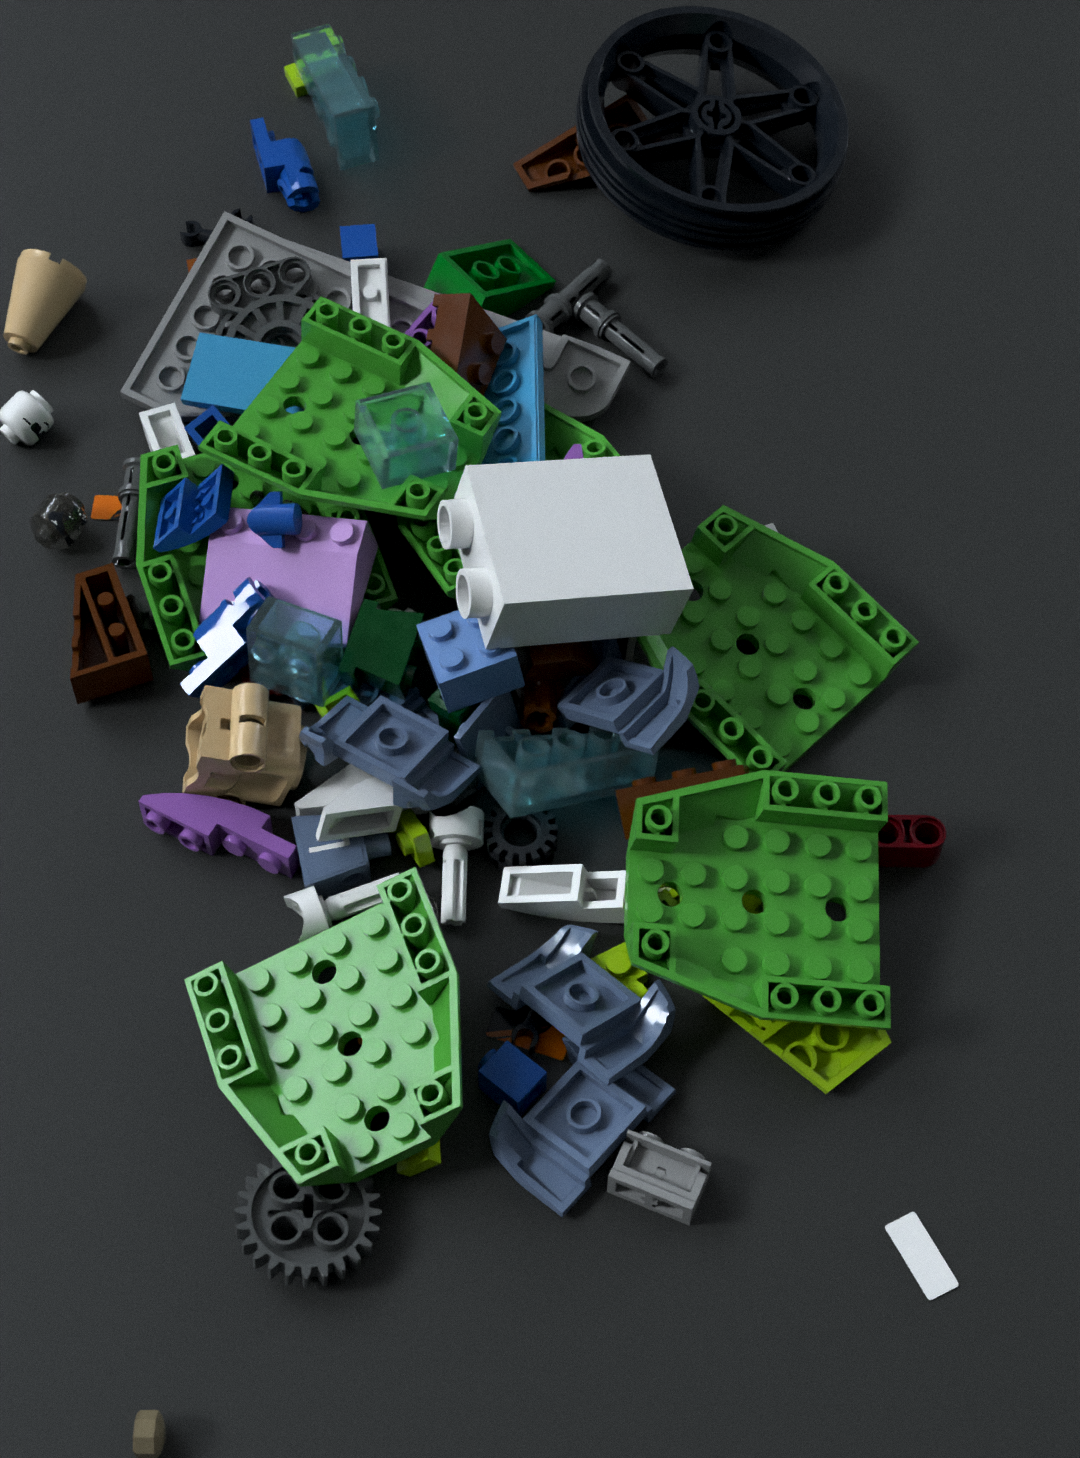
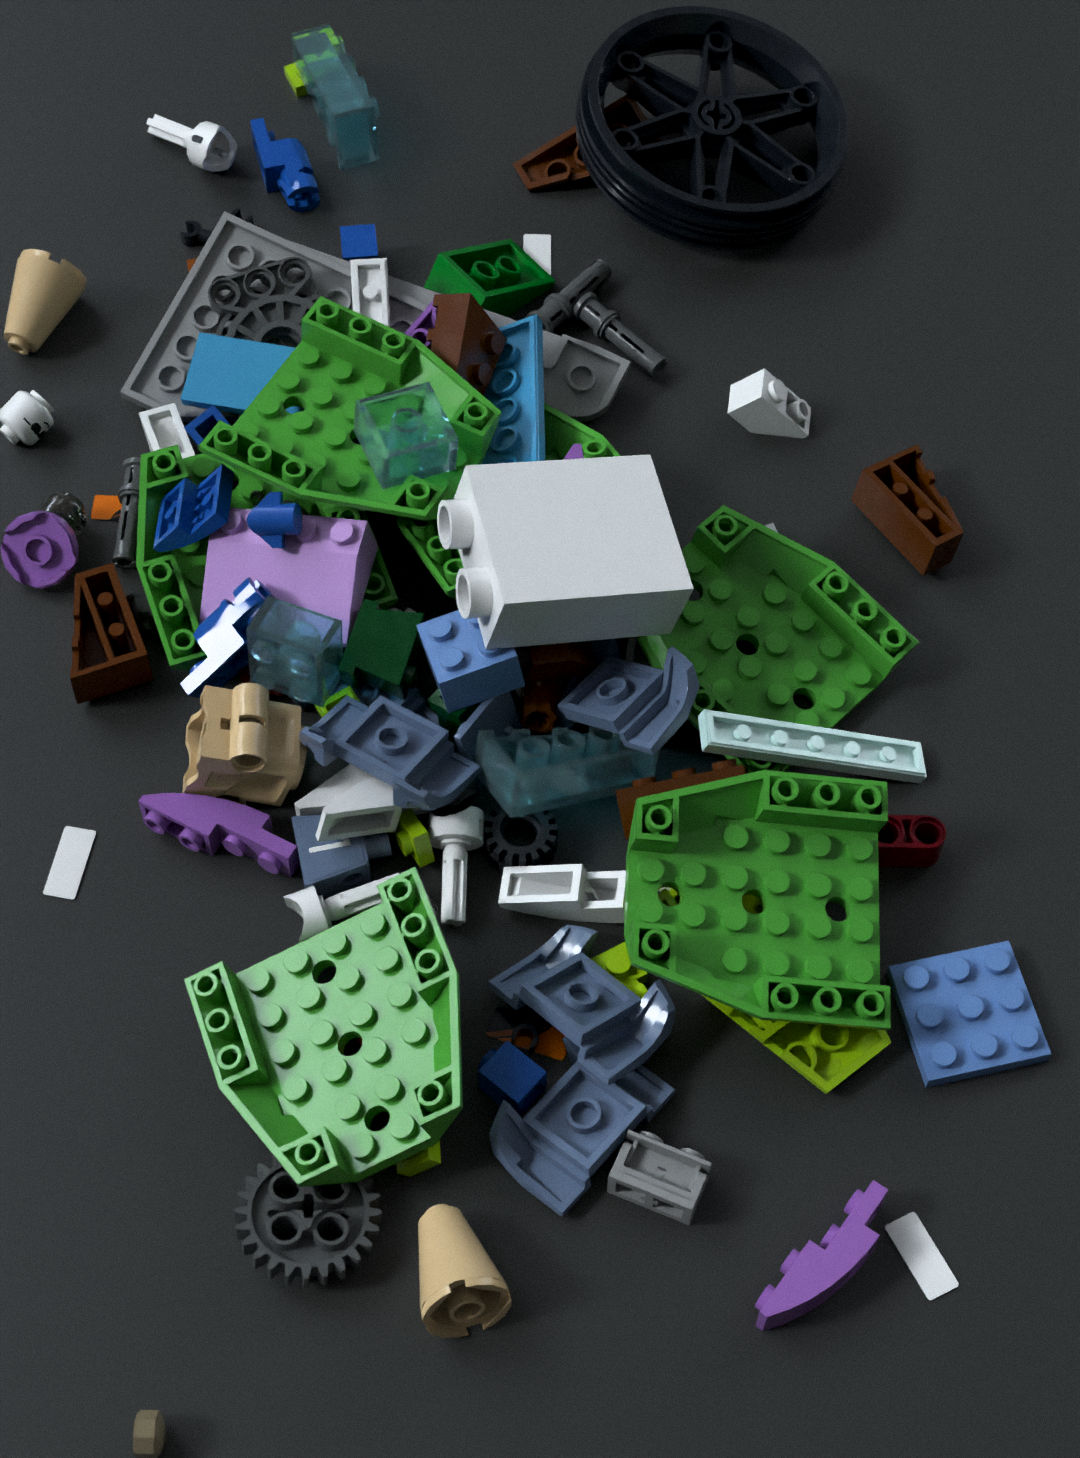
none -> medium lavender tile [1,511,79,589]
none -> white sticker [43,826,96,899]
none -> white piece [146,114,238,172]
none -> tan cone [418,1204,511,1338]
none -> white sticker [523,234,551,276]
none -> light aqua tile [698,709,927,784]
none -> white slope [727,368,811,438]
none -> medium lavender slope [755,1180,888,1331]
none -> reddish brown wedge [851,444,964,576]
none -> medium blue plate [886,940,1051,1088]

